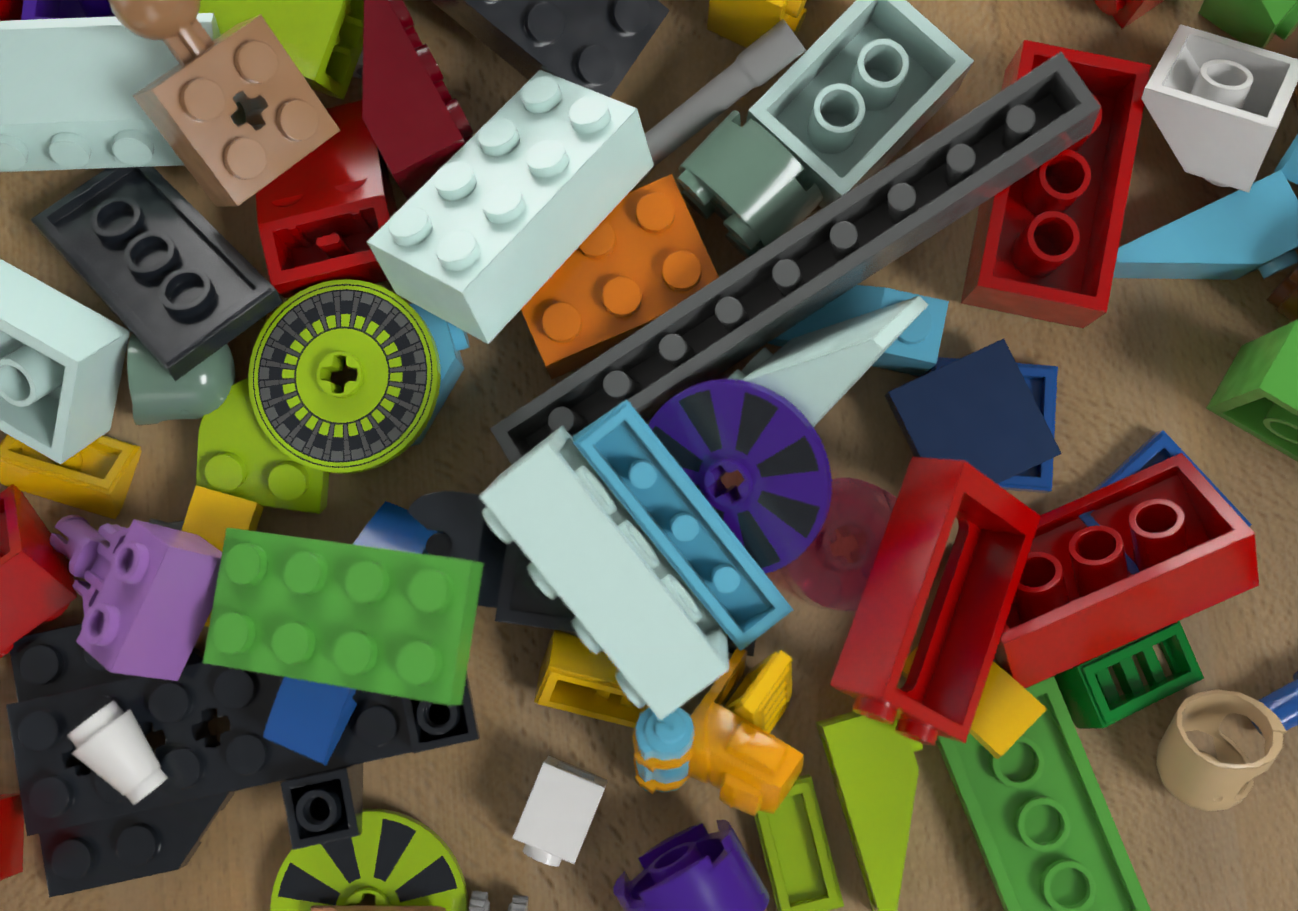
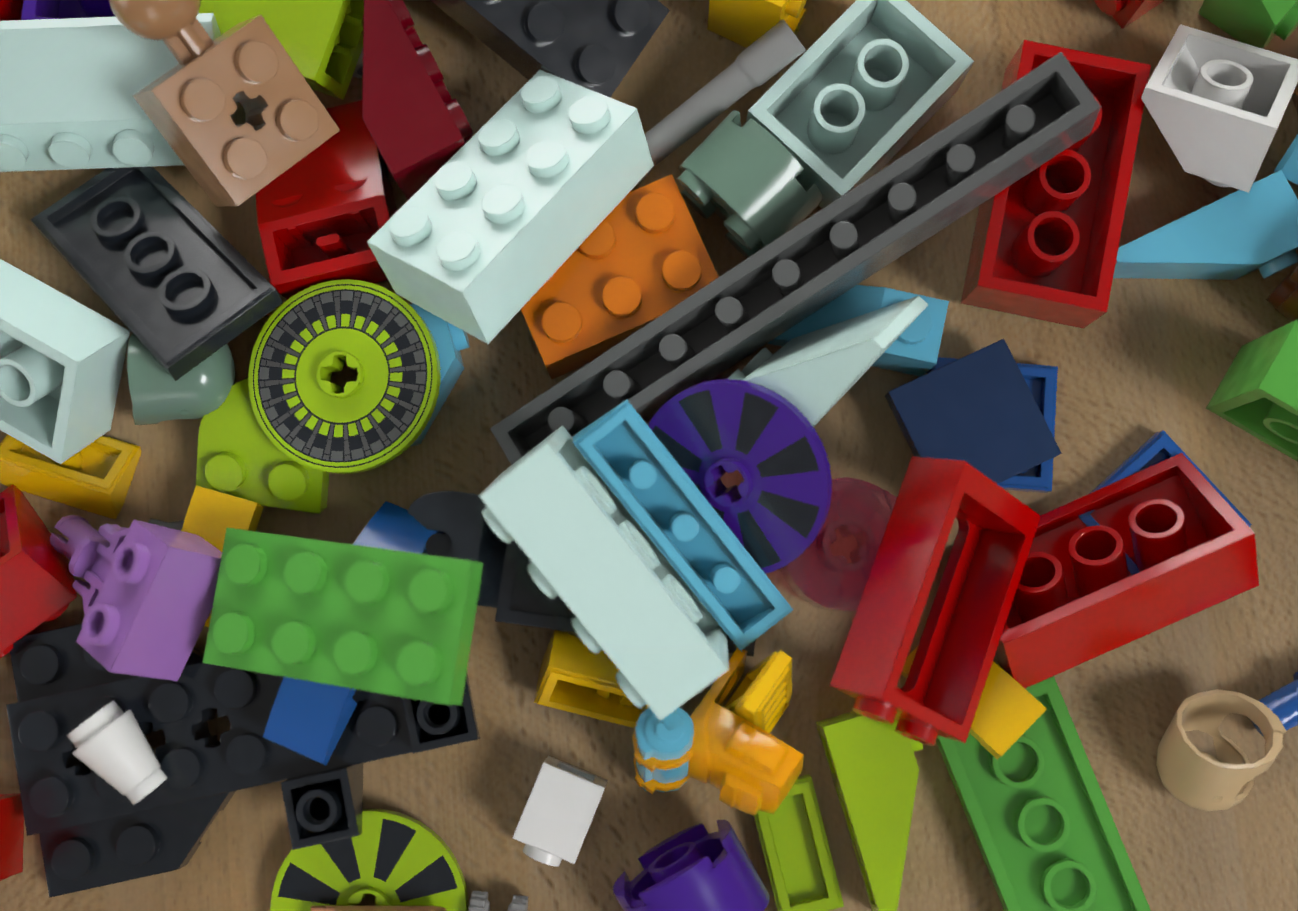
green slope [1054,621,1204,729] -> none

